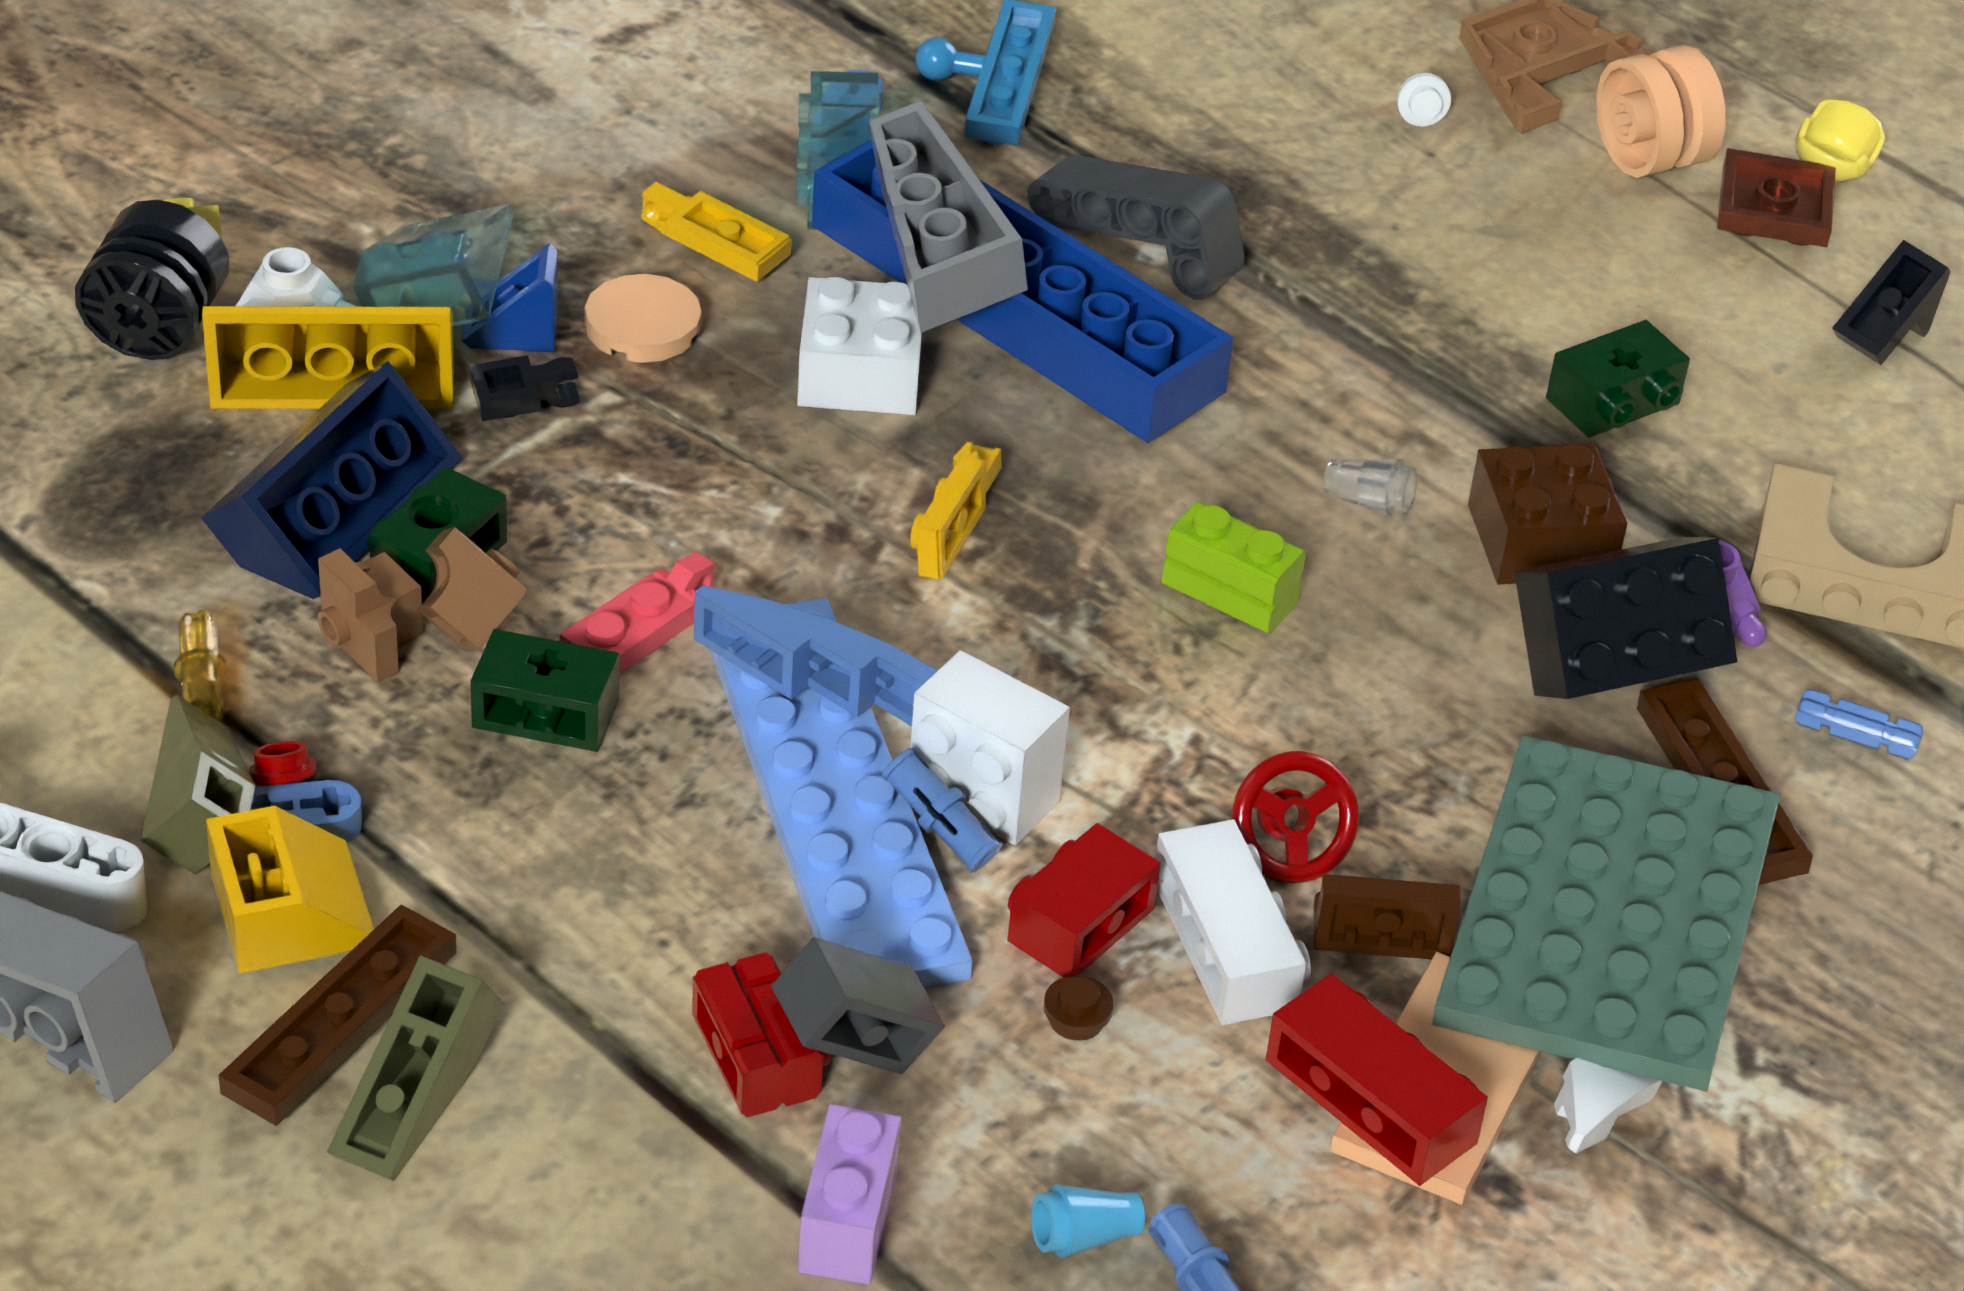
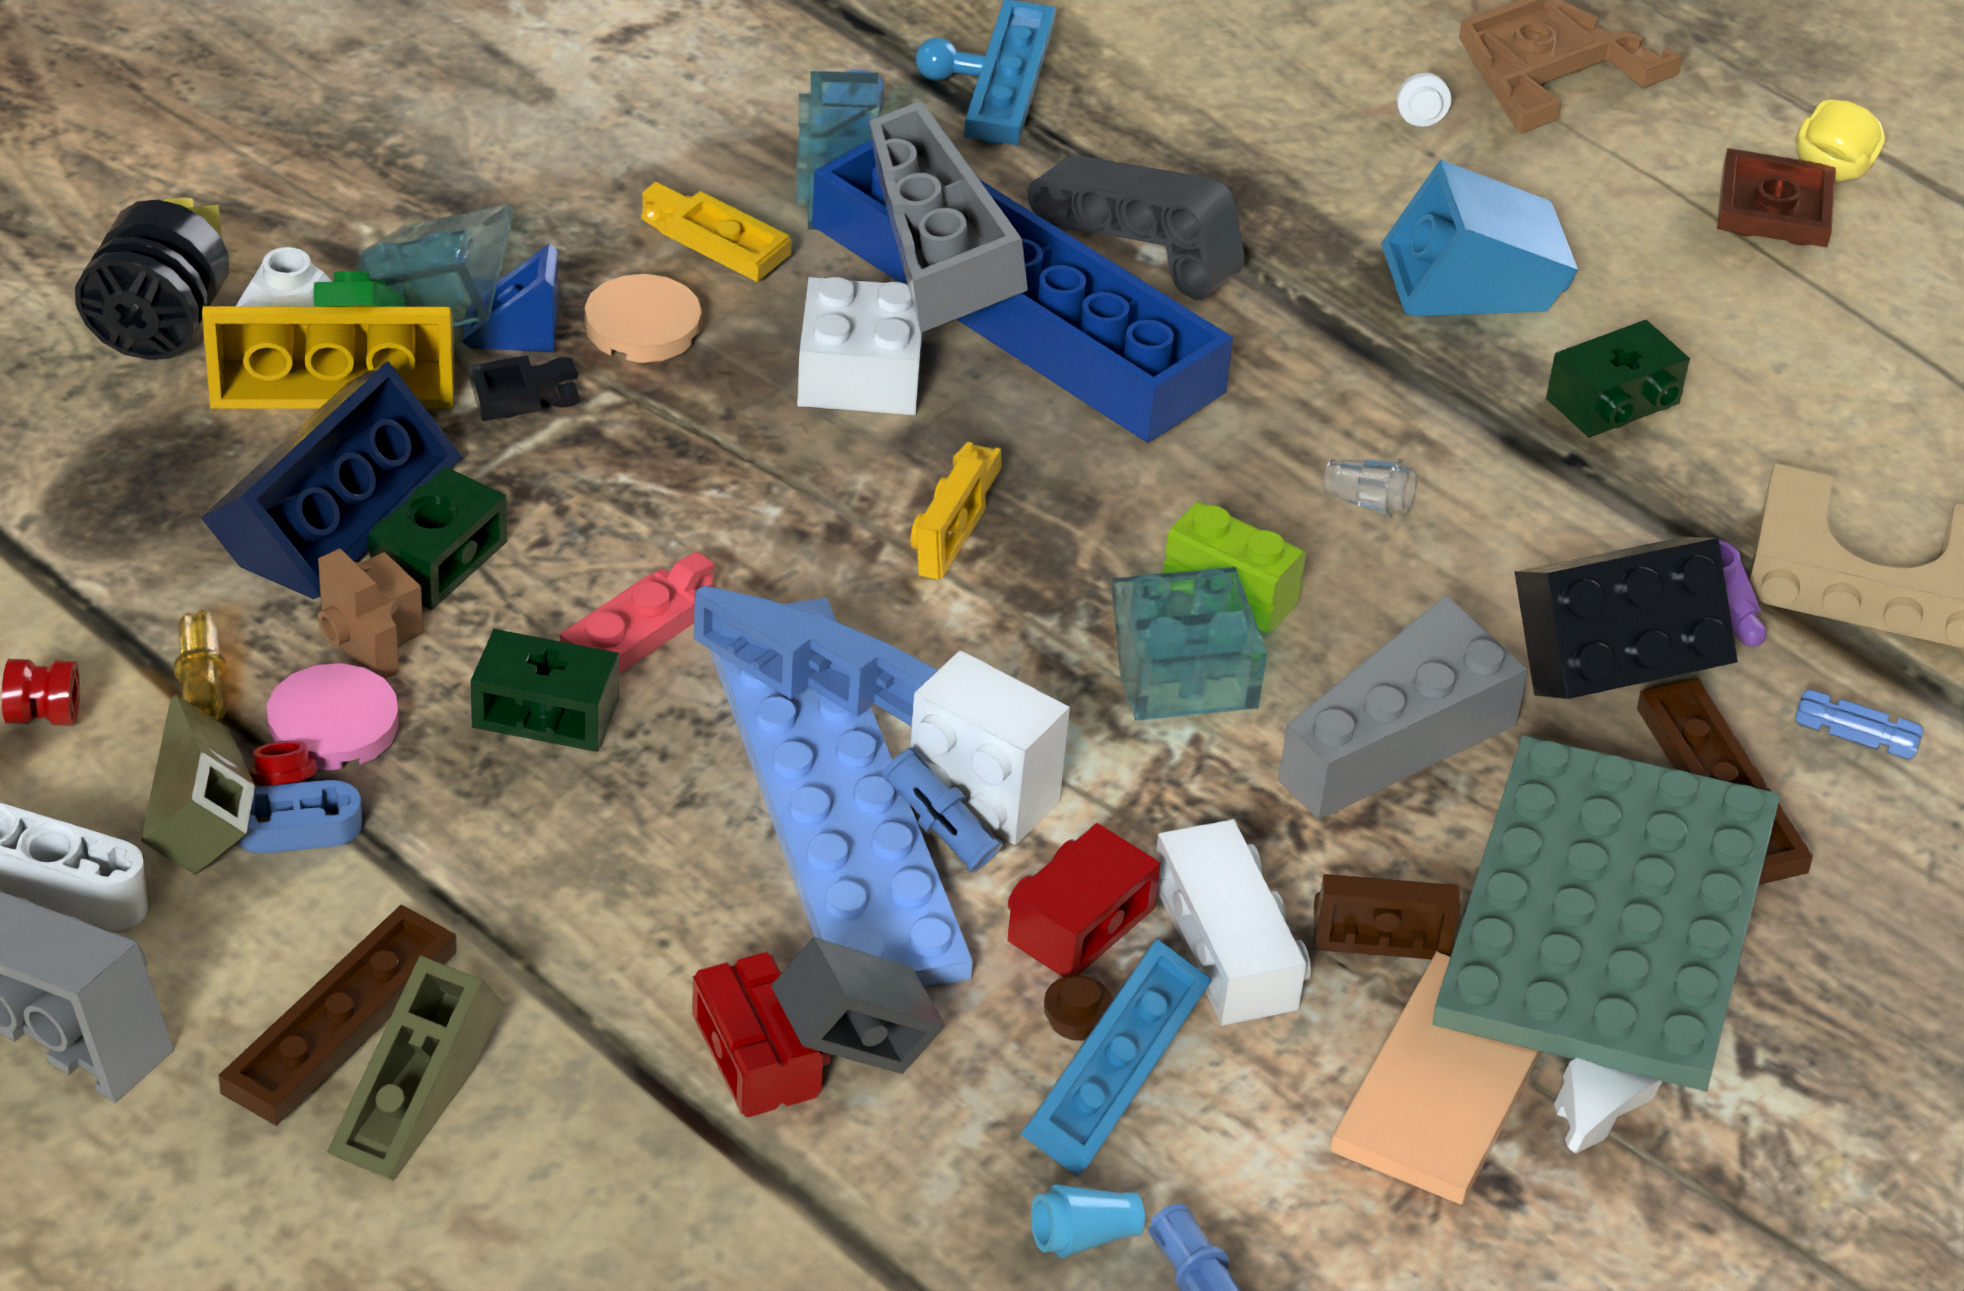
yellow slope [206,806,374,974] -> none
medium nougat brick [417,527,528,652] -> none
lavender brick [798,1104,901,1285] -> none
red piece [1232,751,1359,883] -> none
red brick [1265,973,1488,1186] -> none
reddish brown brick [1468,443,1628,585] -> none
light nougat wheel [1596,45,1726,178] -> none
black slope [1832,240,1951,365] -> none
none -> red wheel [2,659,80,726]
none -> bright pink tile [266,663,399,770]
none -> green plate [314,271,405,307]
none -> dark azure plate [1020,939,1212,1177]
none -> clear light blue slope [1112,567,1267,721]
none -> light grey wedge [1278,595,1528,820]
none -> dark azure slope [1381,159,1578,316]

